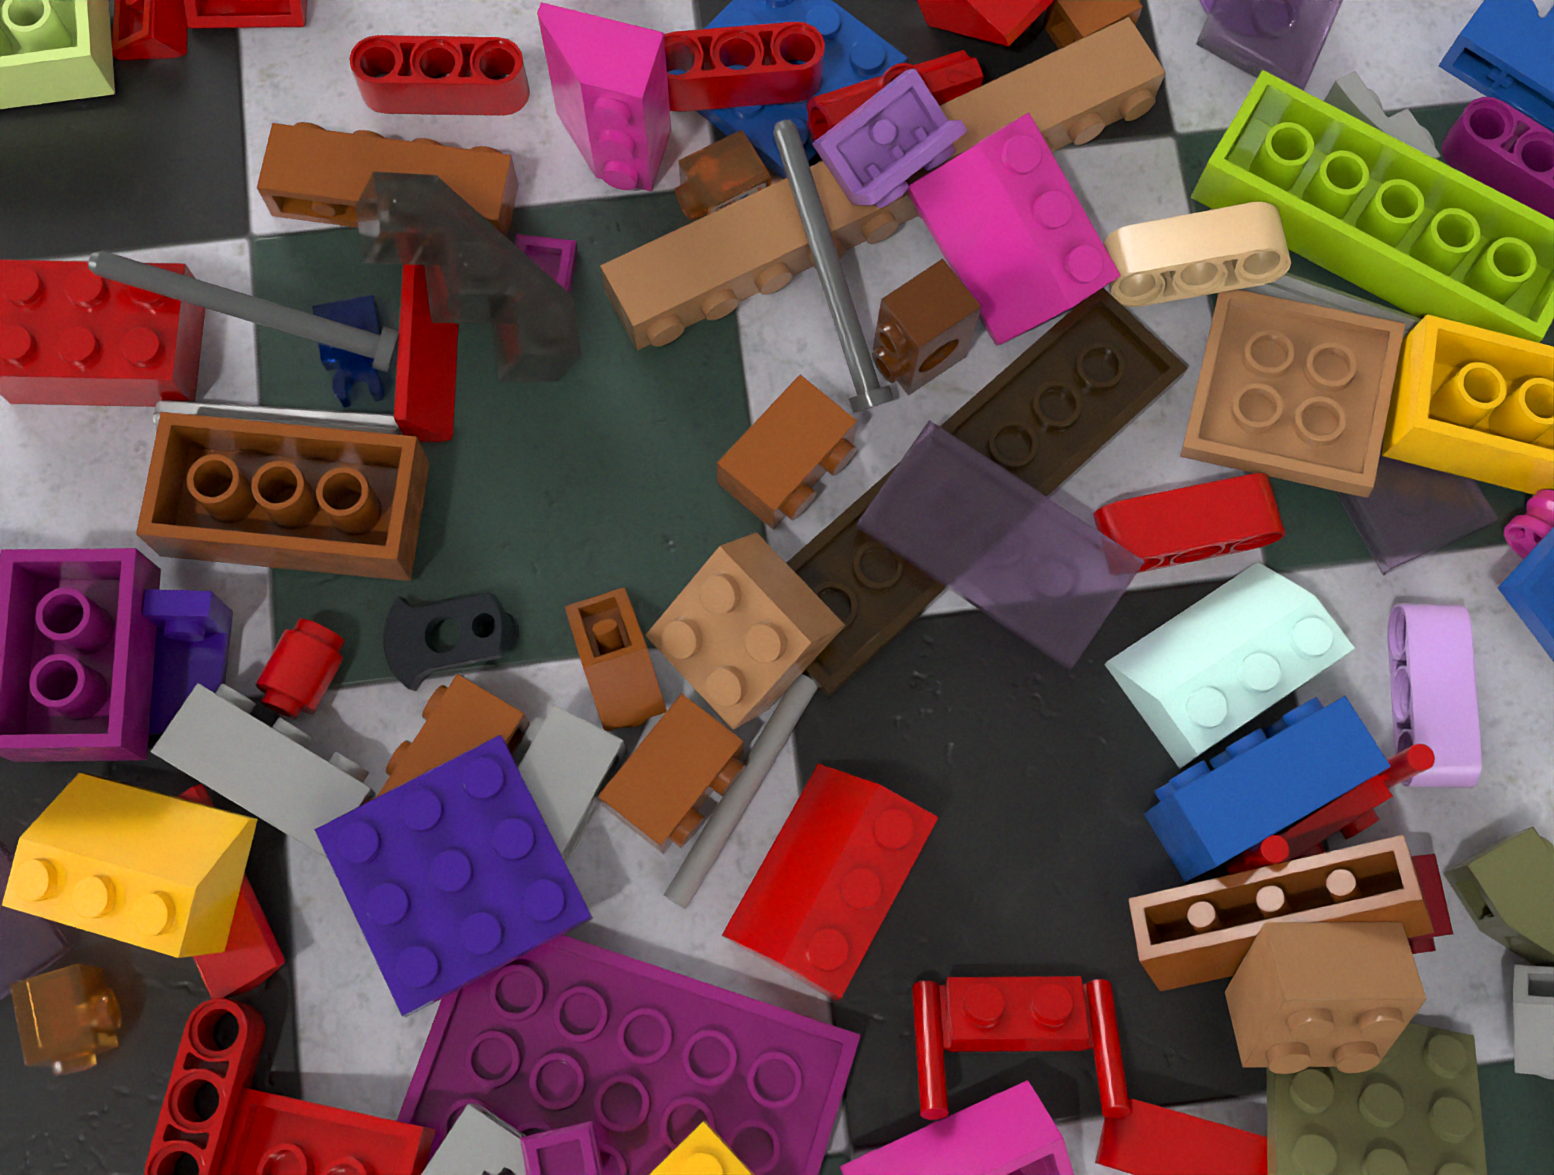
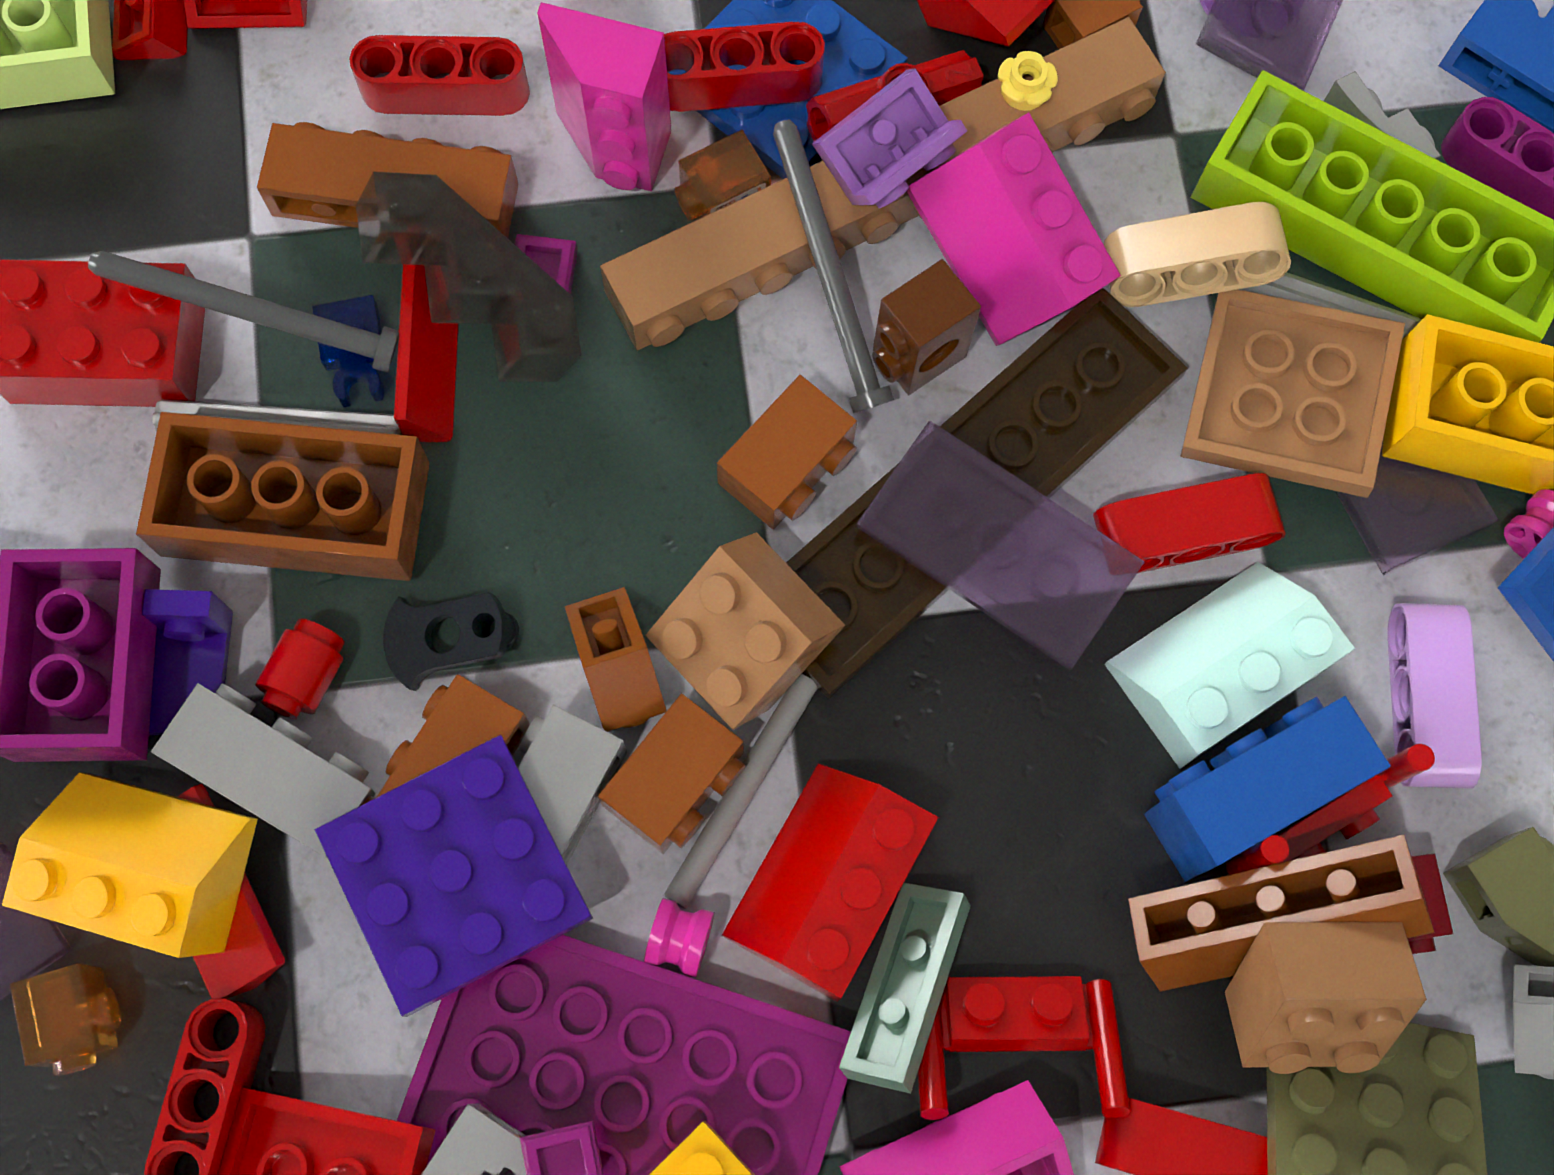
none -> dark pink wheel [644,898,715,978]
none -> sand green plate [839,883,971,1094]
none -> light yellow plate [998,51,1058,111]

